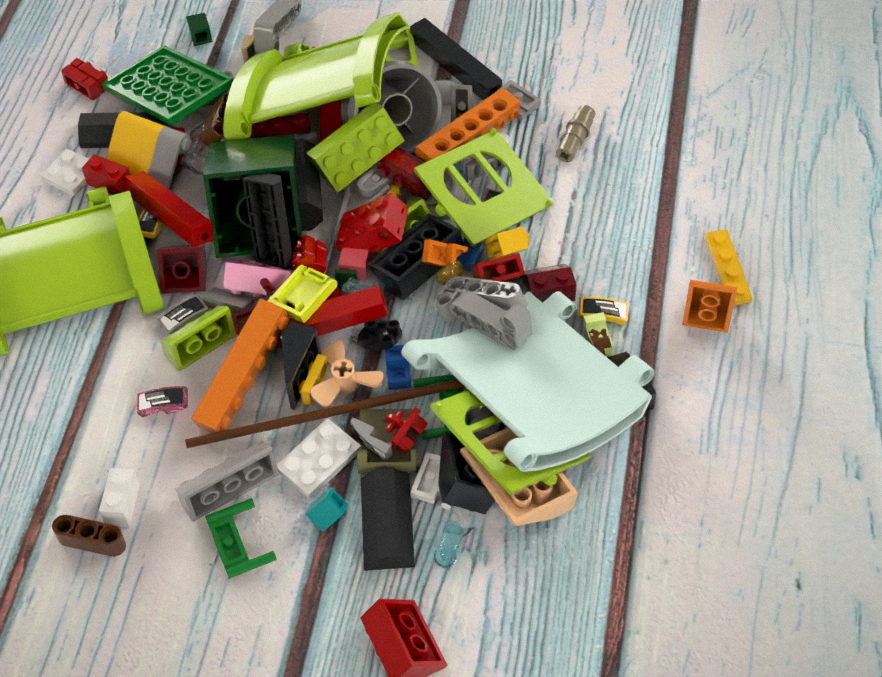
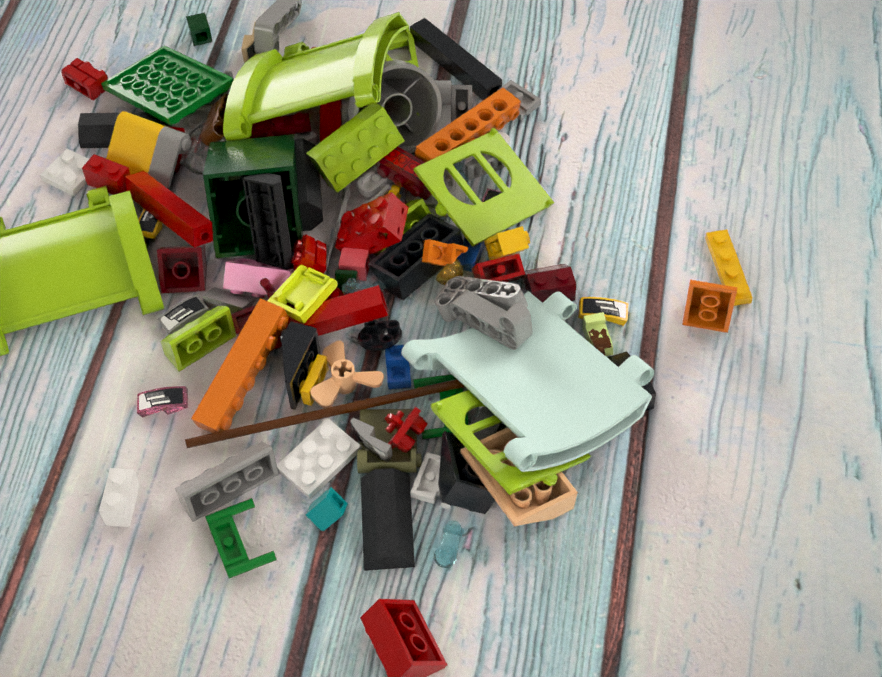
reddish brown beam [52,515,126,557] -> none
dark tan piece [556,105,596,163] -> none

